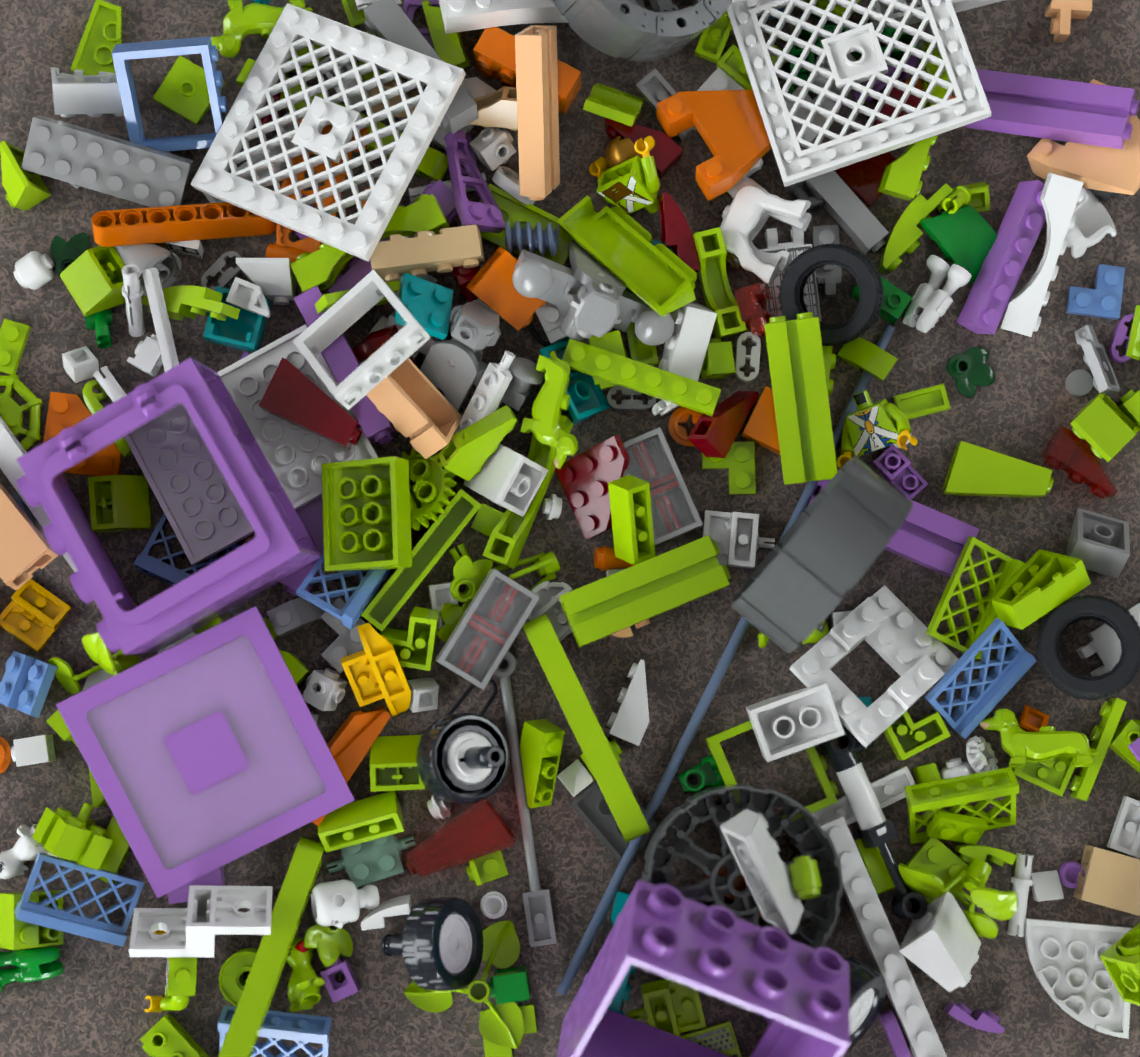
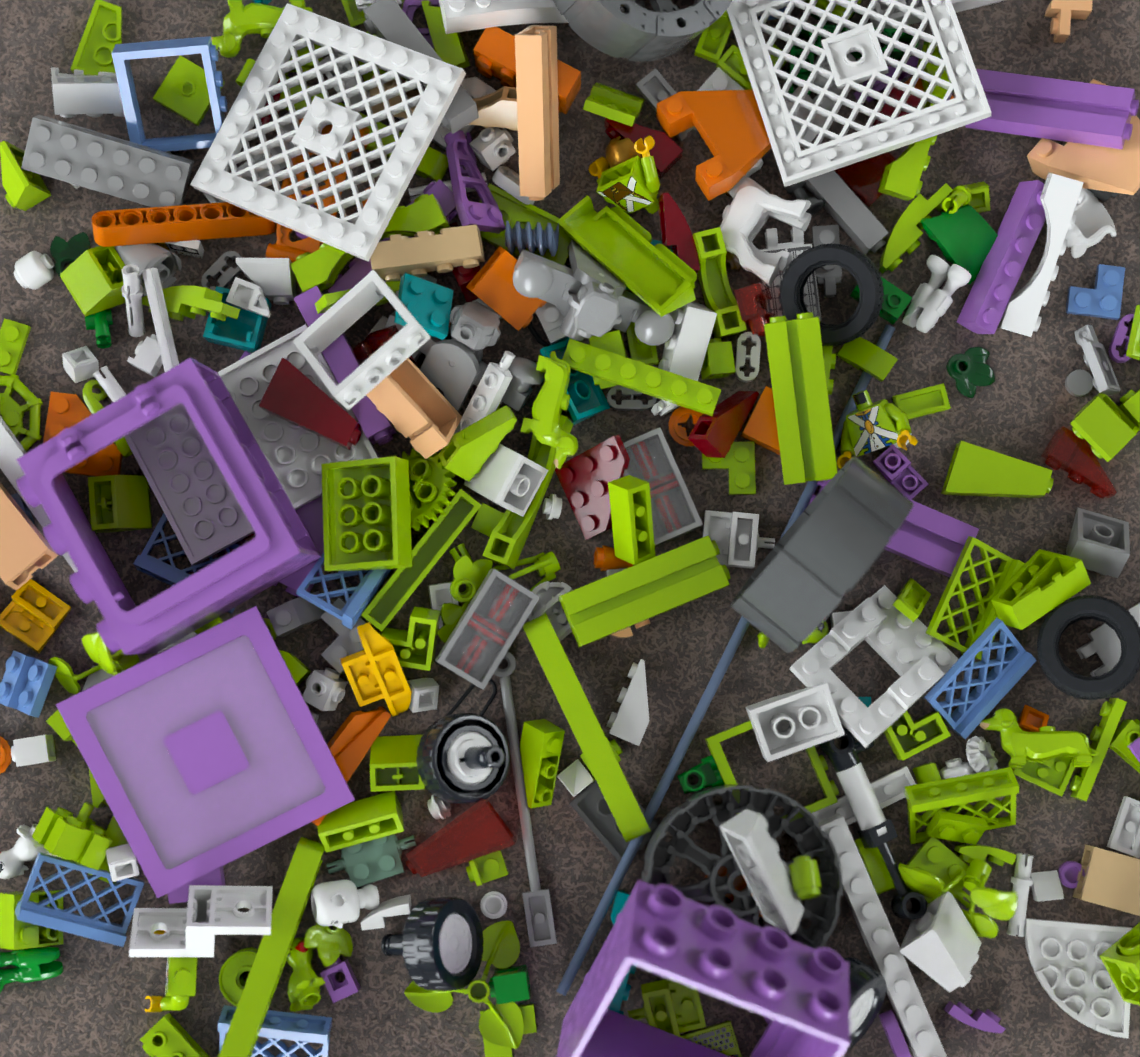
none -> white slope [105,843,140,882]
none -> lime plate [893,578,931,622]

